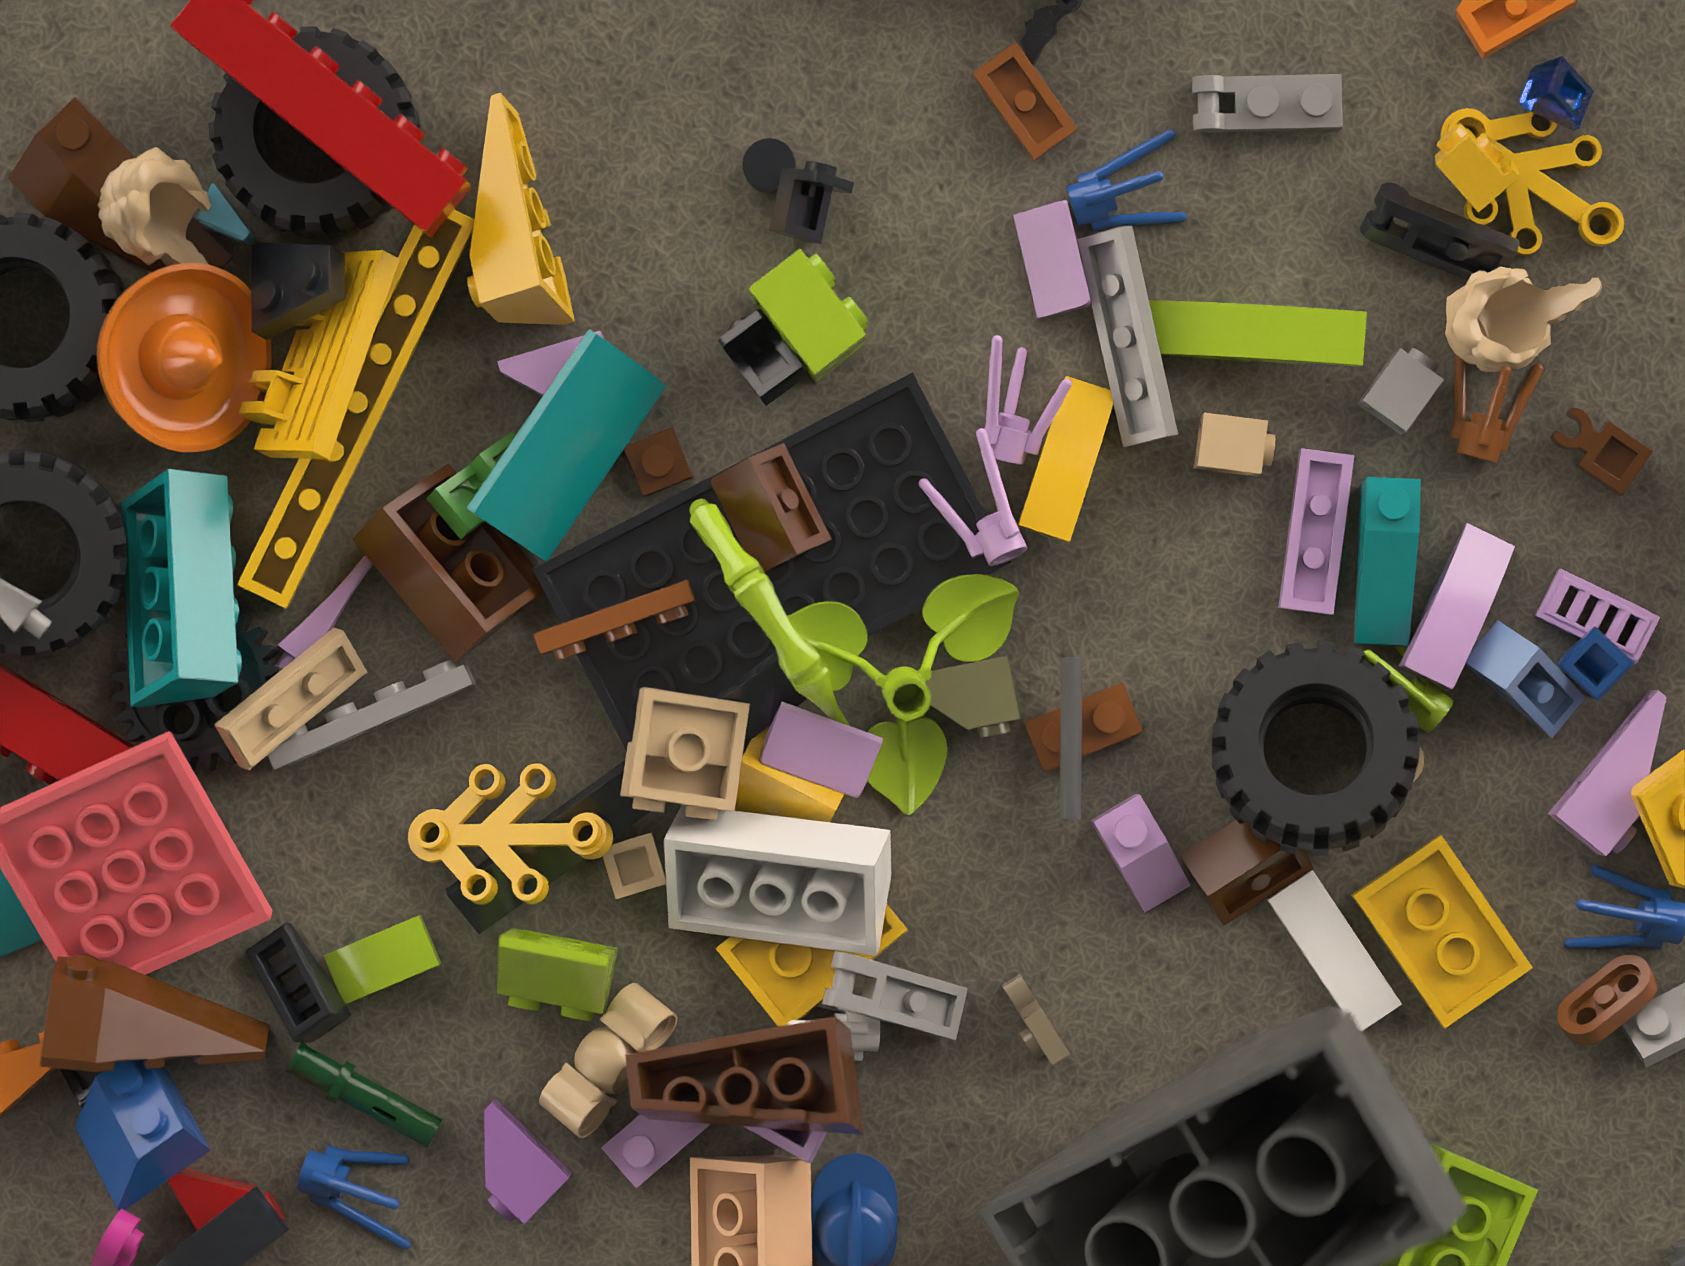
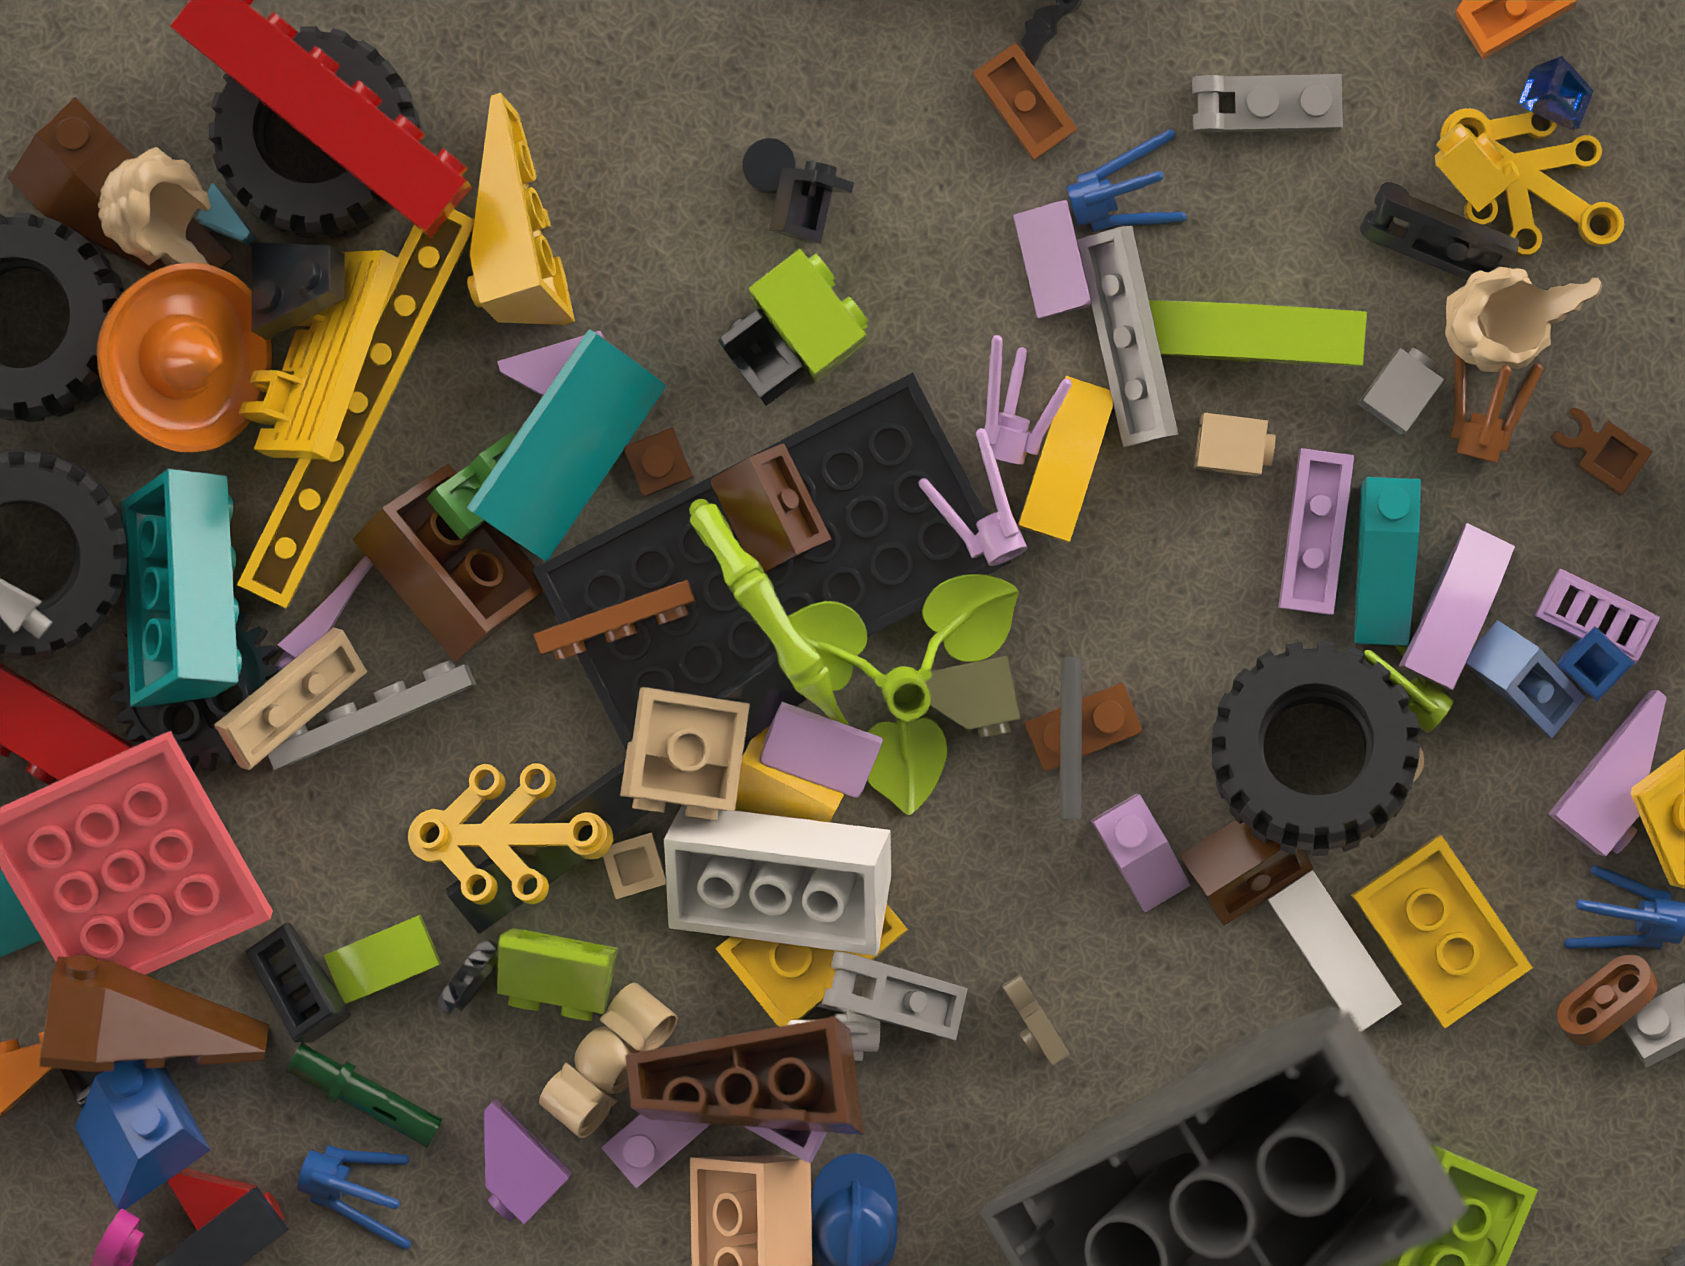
none -> black gear [438,939,499,1016]

